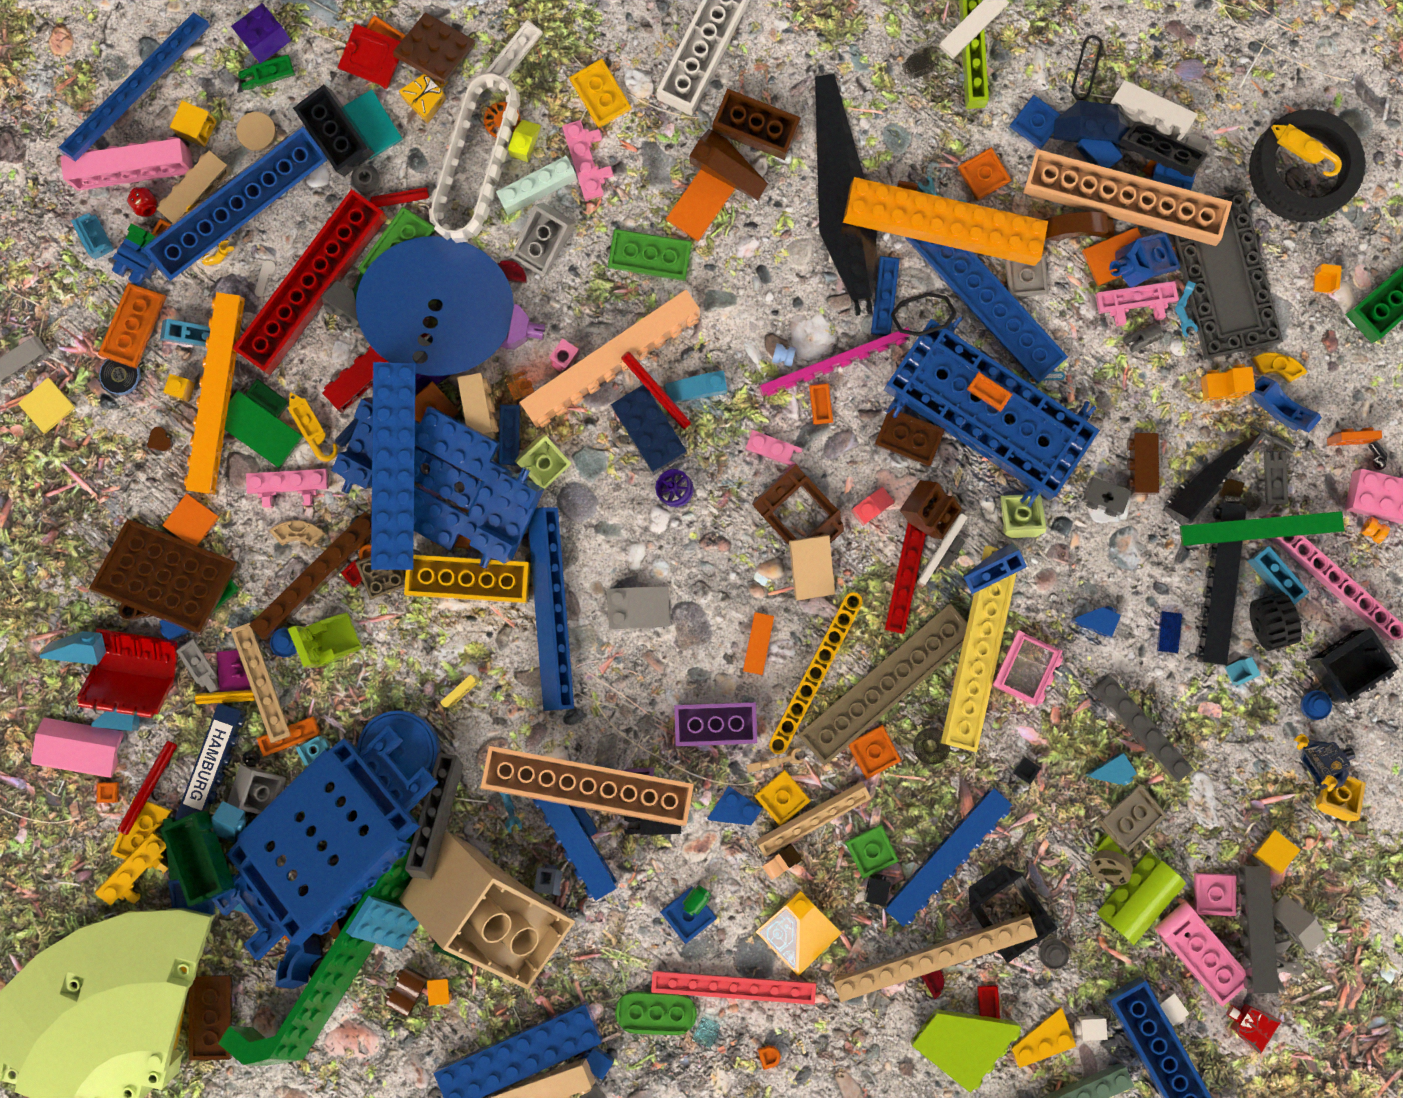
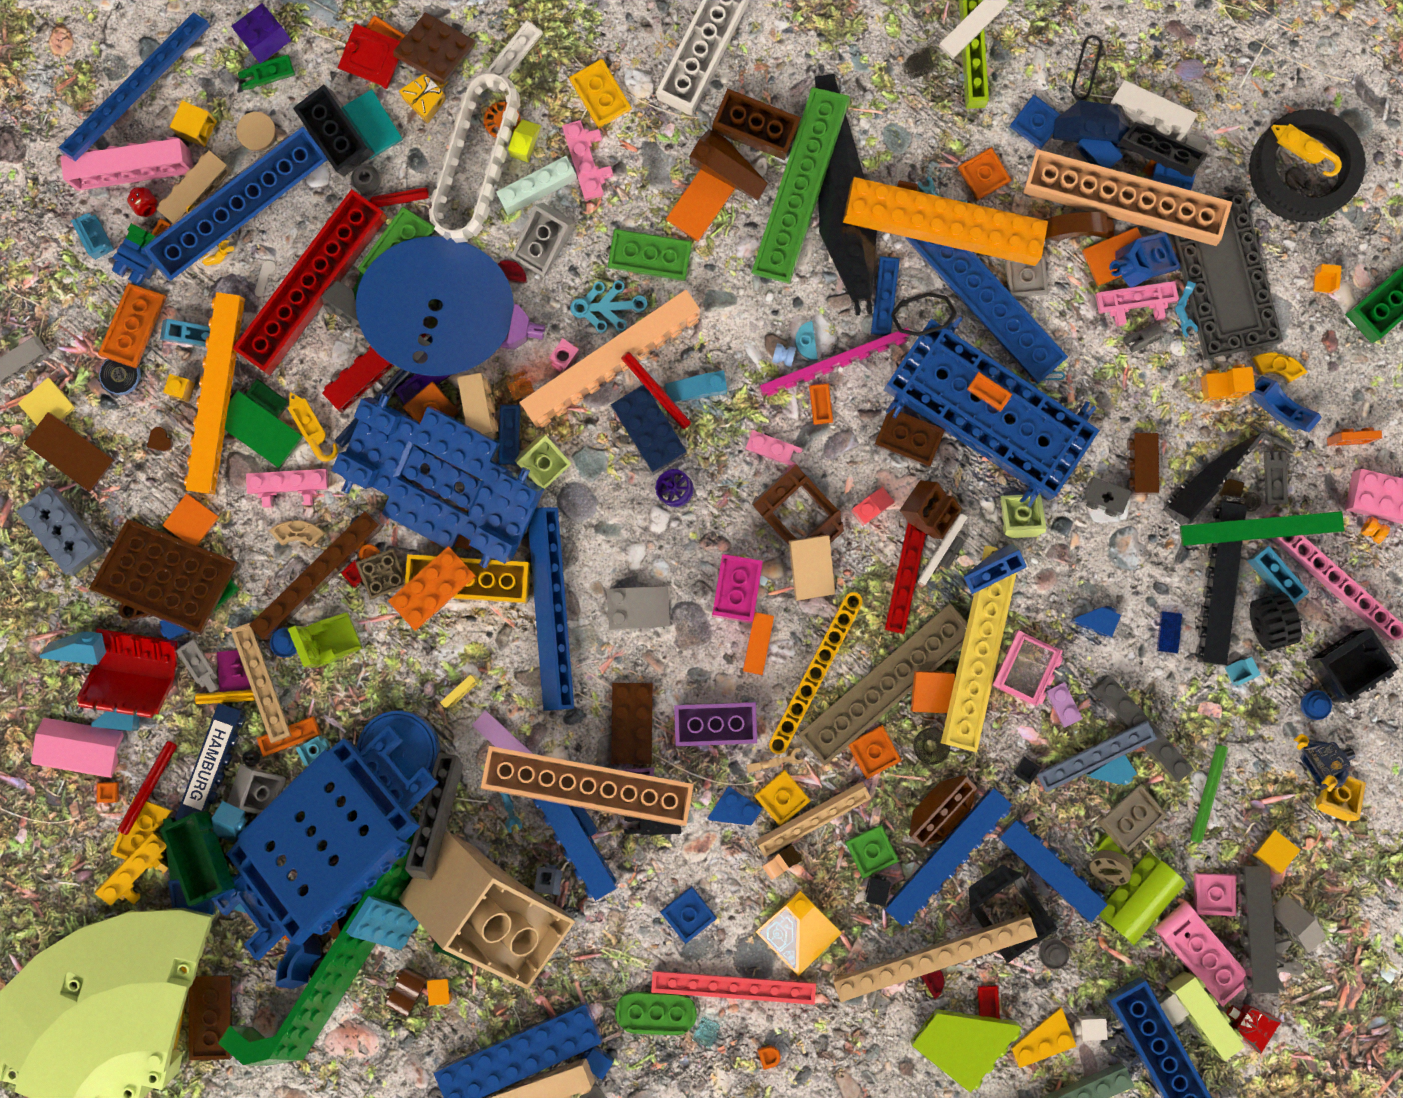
blue brick [371,362,416,570] -> none
green brick [682,884,711,916] -> none
black arm [1368,441,1388,470] -> none
none -> sand blue brick [17,486,105,576]
none -> reddish brown tile [24,412,115,492]
none -> orange plate [388,546,477,631]
none -> lavender tile [472,710,534,754]
none -> medium azure plant [570,280,648,333]
none -> reddish brown plate [611,683,653,764]
none -> dark pink container [712,554,763,624]
none -> bright green plate [751,87,850,284]
none -> medium azure plate [795,321,818,361]
none -> reddish brown wedge [909,775,977,848]
none -> orange tile [911,671,955,713]
none -> blue brick [997,819,1108,923]
none -> sand blue tile [1037,720,1157,792]
none -> lavender plate [1045,682,1083,728]
none -> yellowish green brick [1165,971,1245,1061]
none -> bright green axle [1190,745,1228,843]

